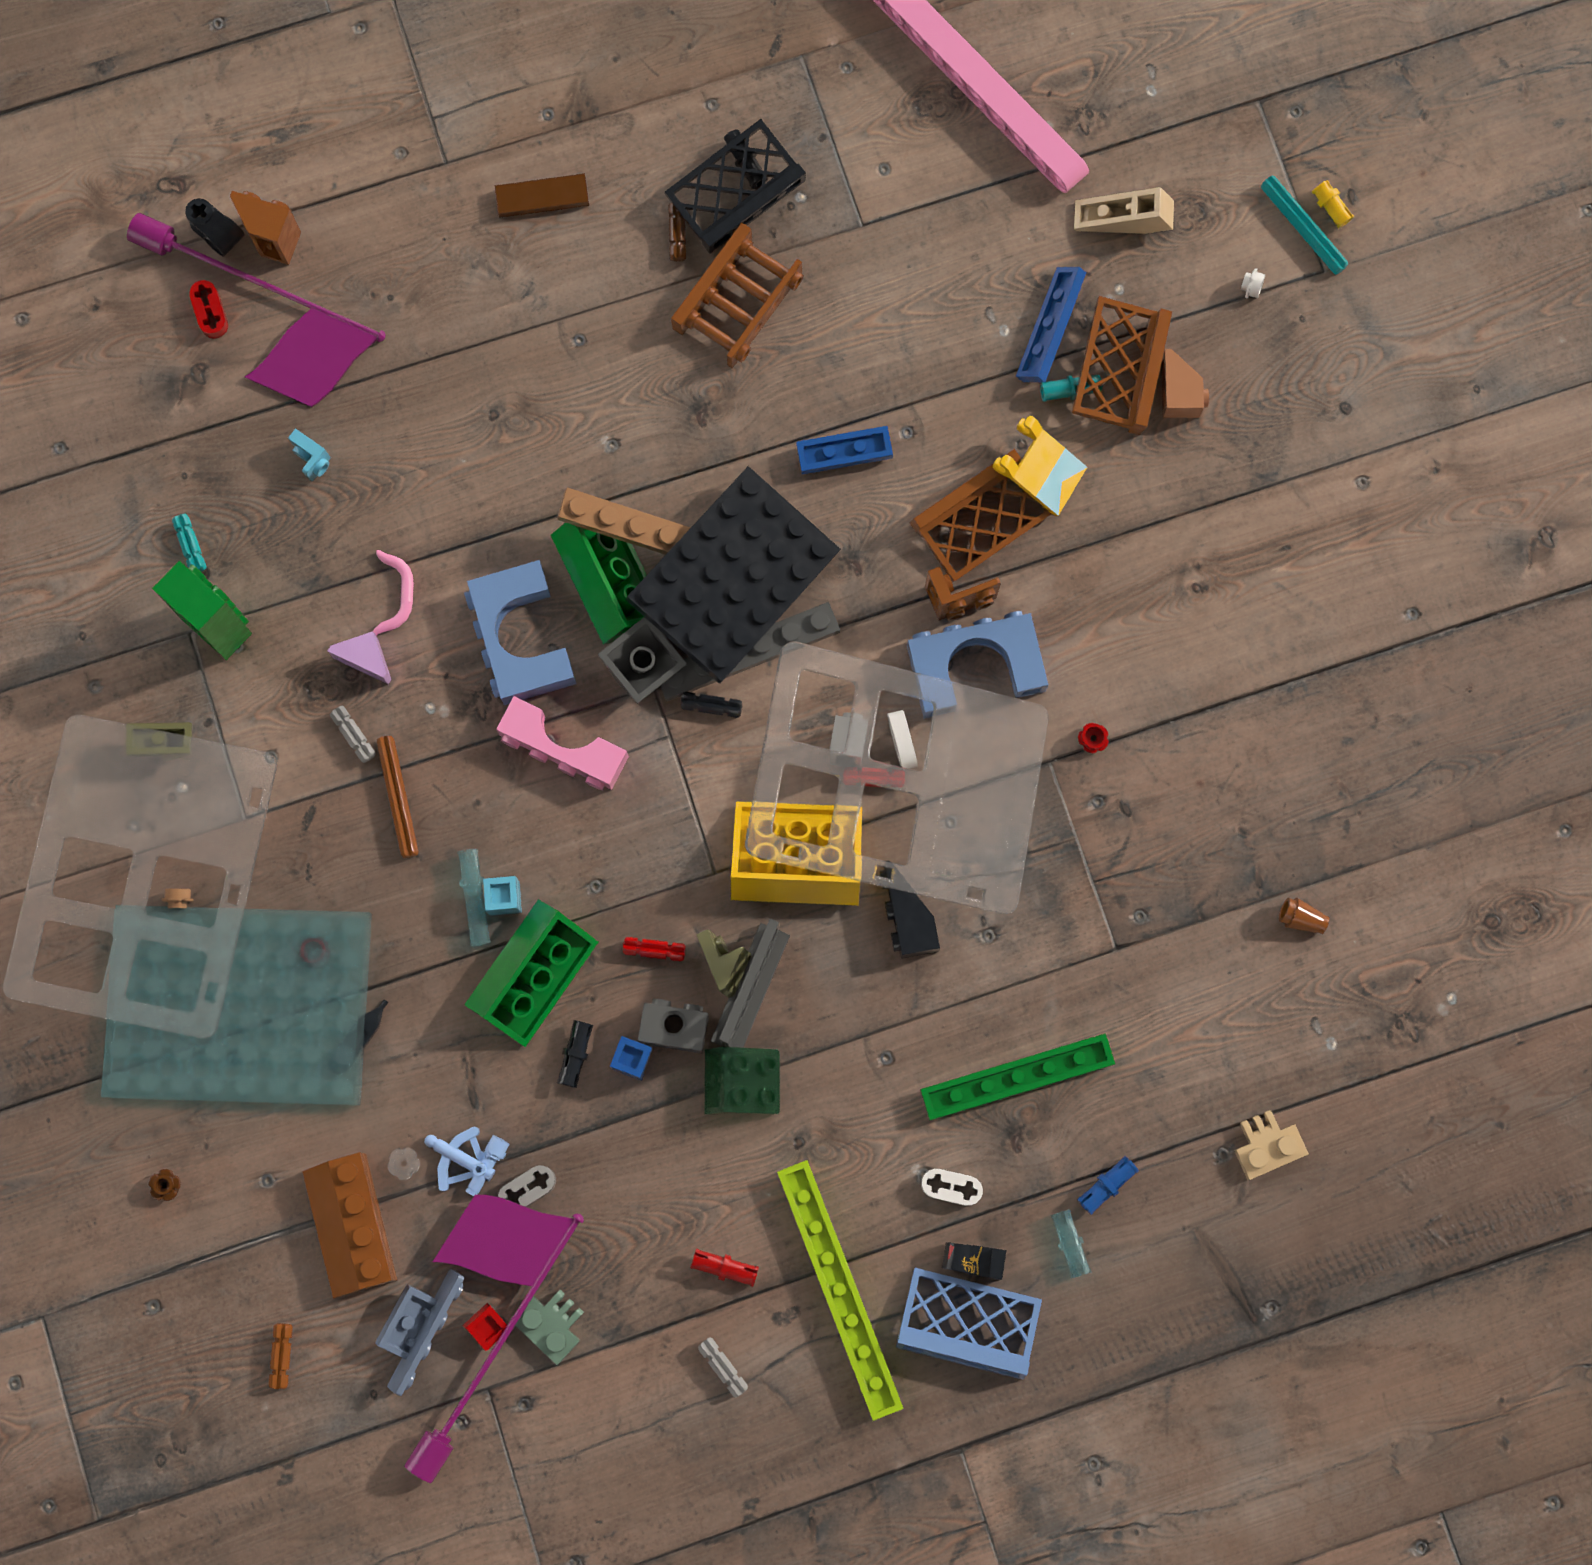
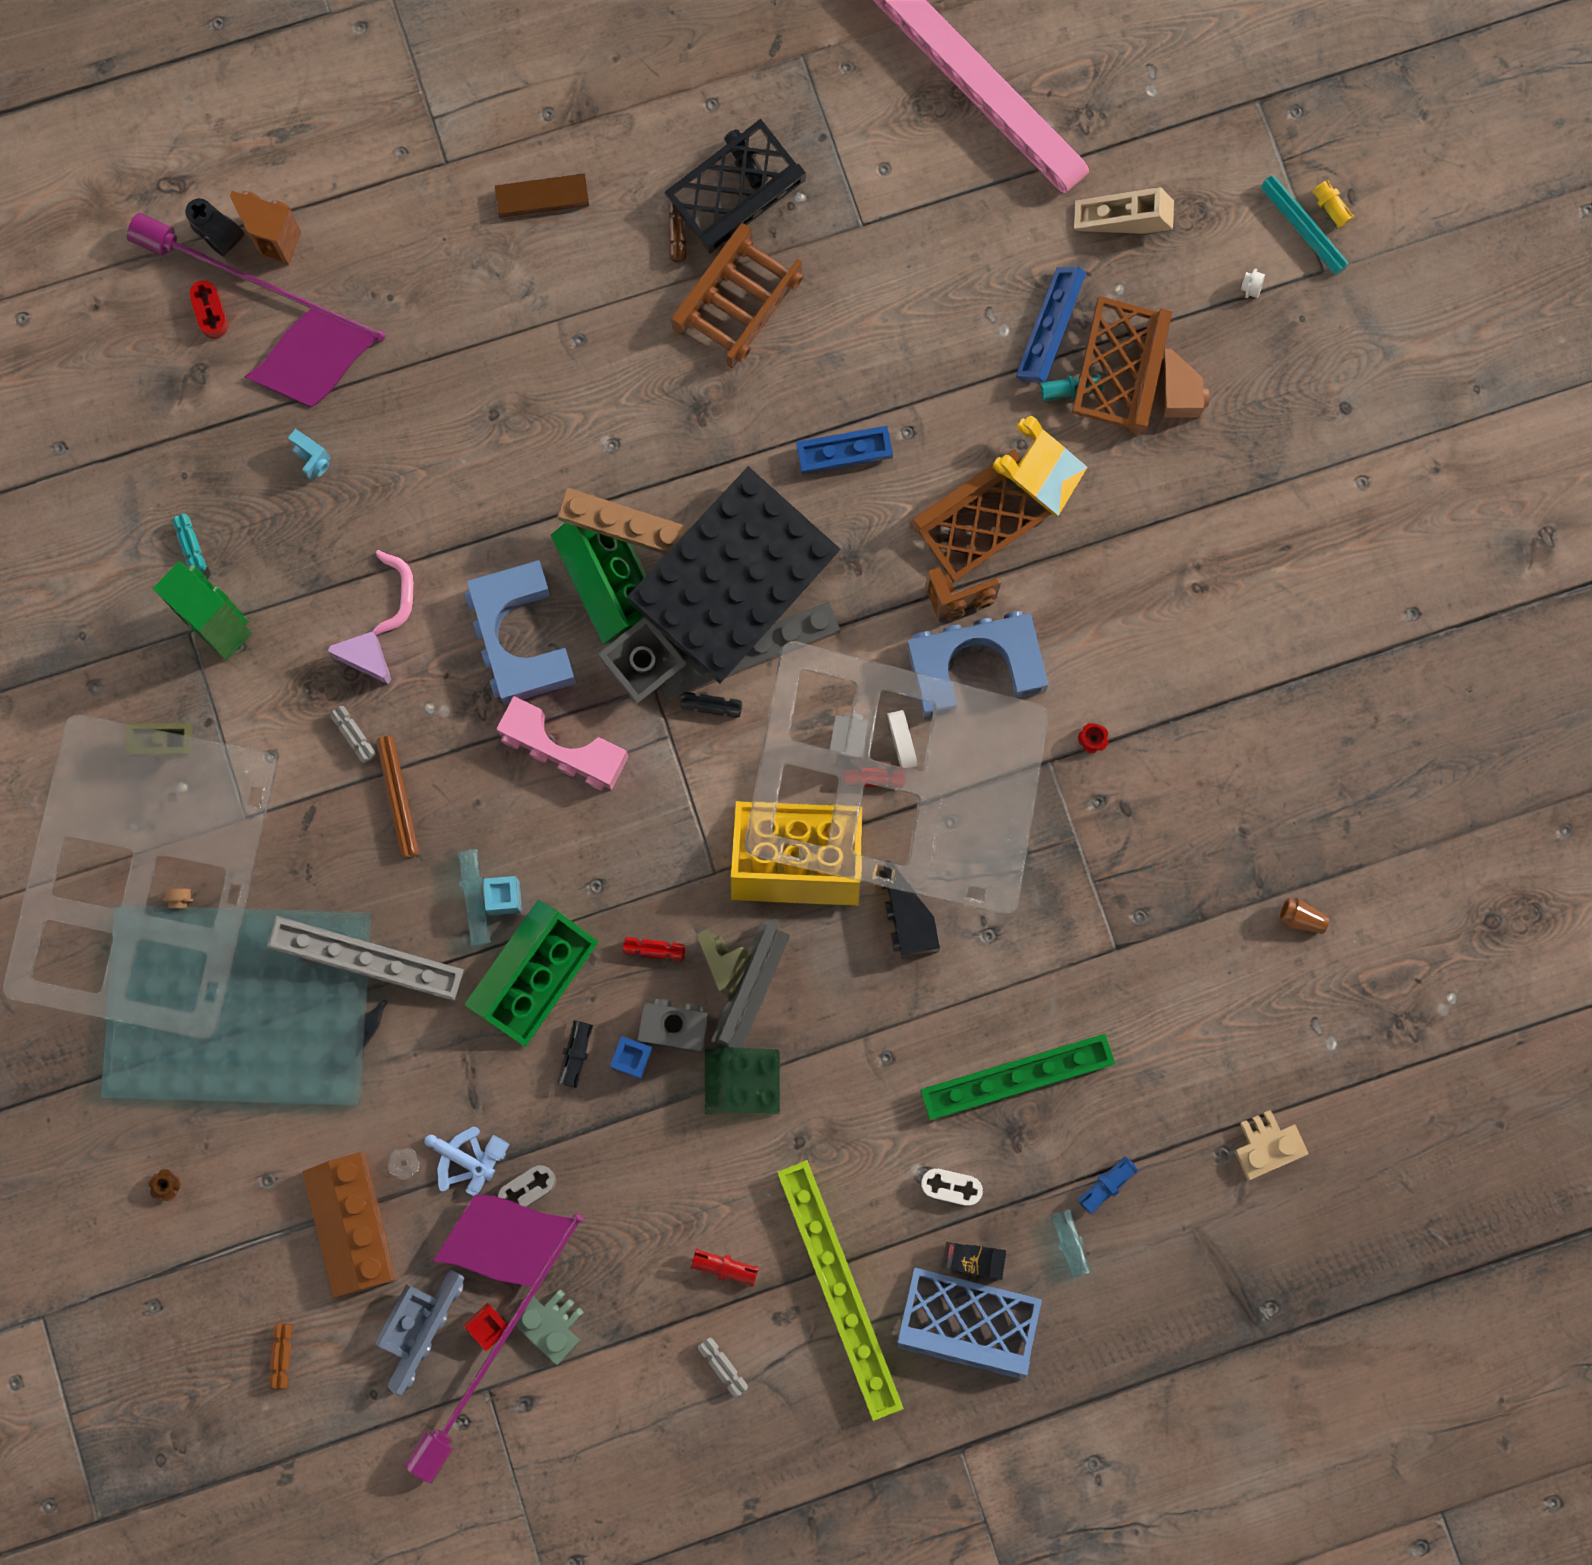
none -> light grey tile [267,916,464,1001]

